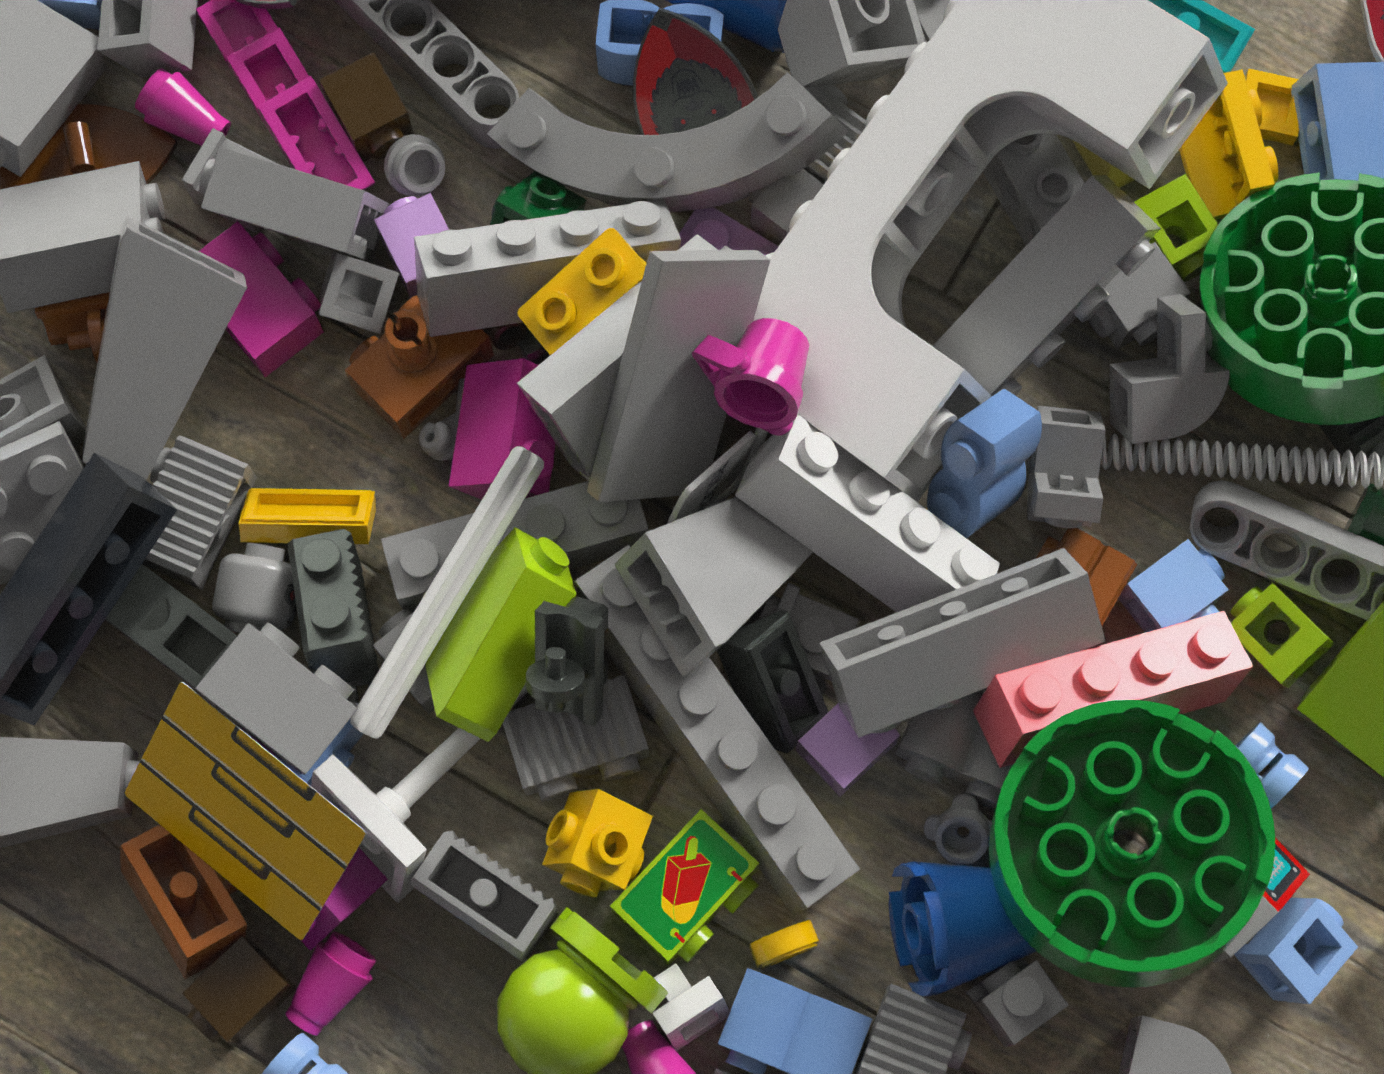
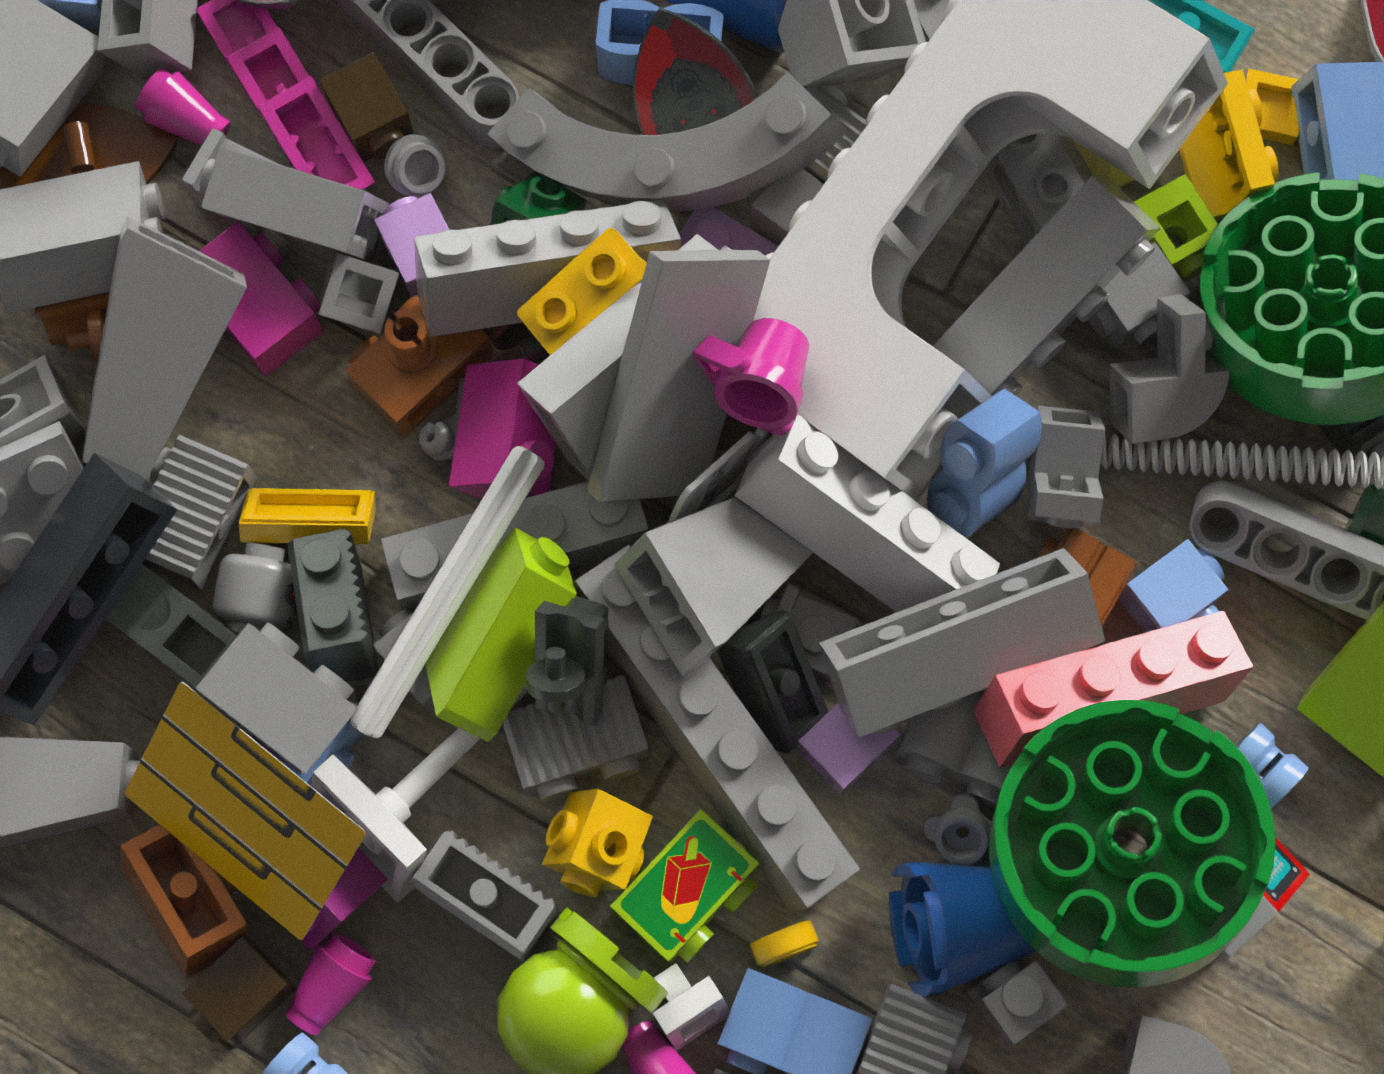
lime brick [1230,583,1335,688] -> none
light blue brick [1234,898,1358,1004] -> none

